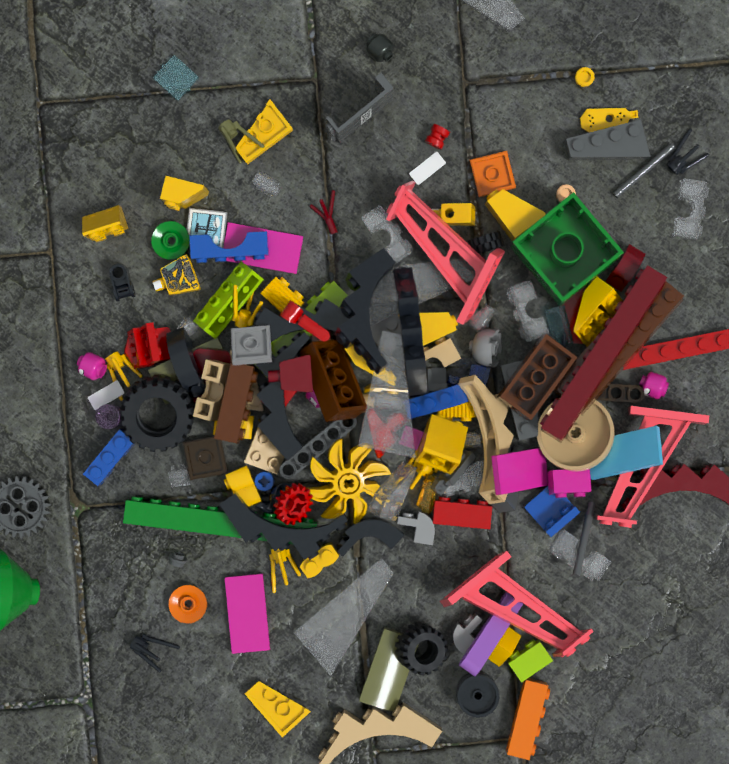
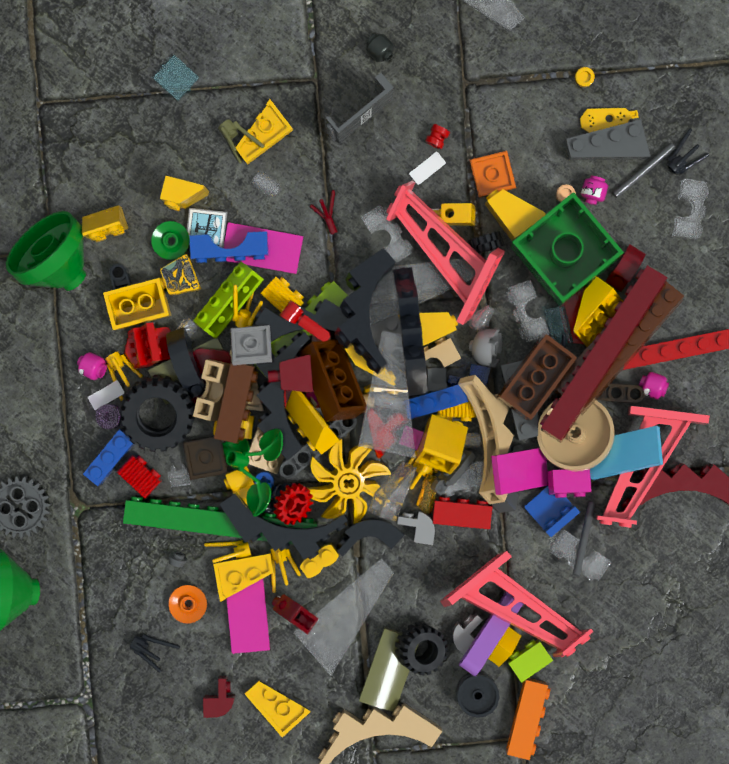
none -> green cone [6,211,86,291]
none -> yellow slope [103,278,171,330]
none -> red brick [117,455,162,498]
none -> dark red brick [203,676,235,718]
none -> yellow plant [204,540,252,563]
none -> yellow wing [213,553,274,602]
none -> green plant [223,429,283,517]
none -> dark red torso [272,594,319,634]
none -> yellow slope [285,391,340,455]
none -> dark pink head [581,176,608,205]

